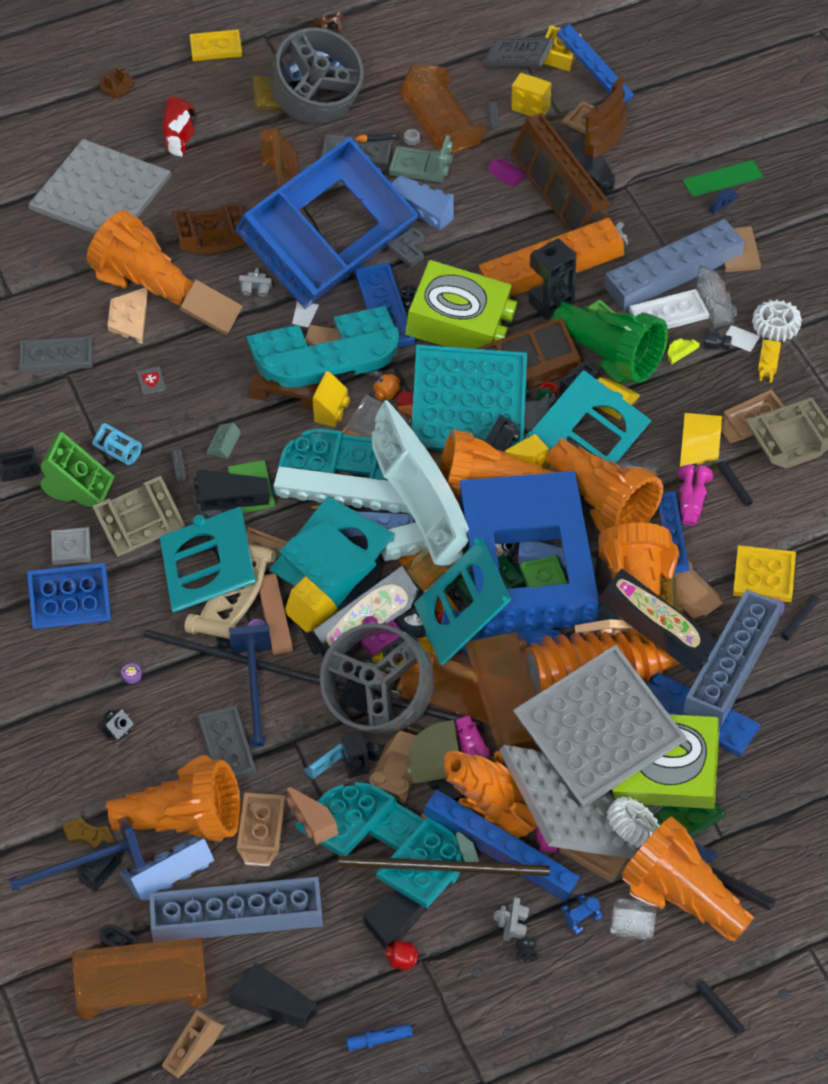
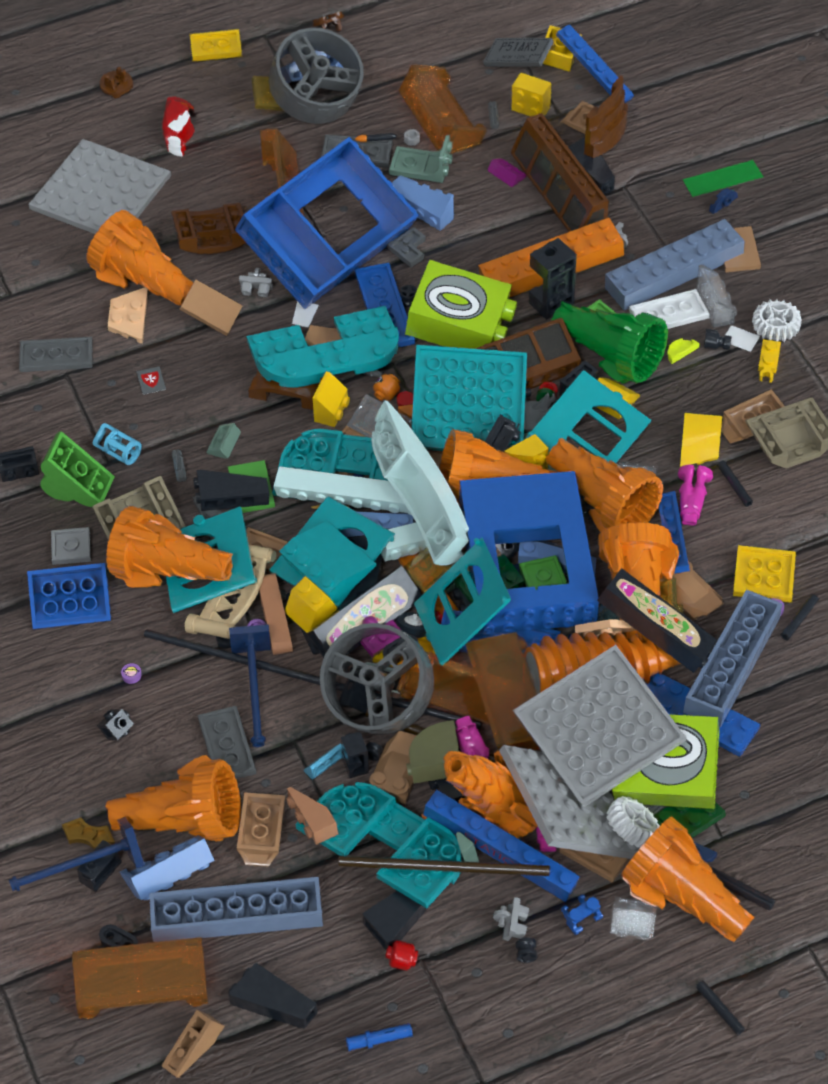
none -> orange cone [106,506,233,588]

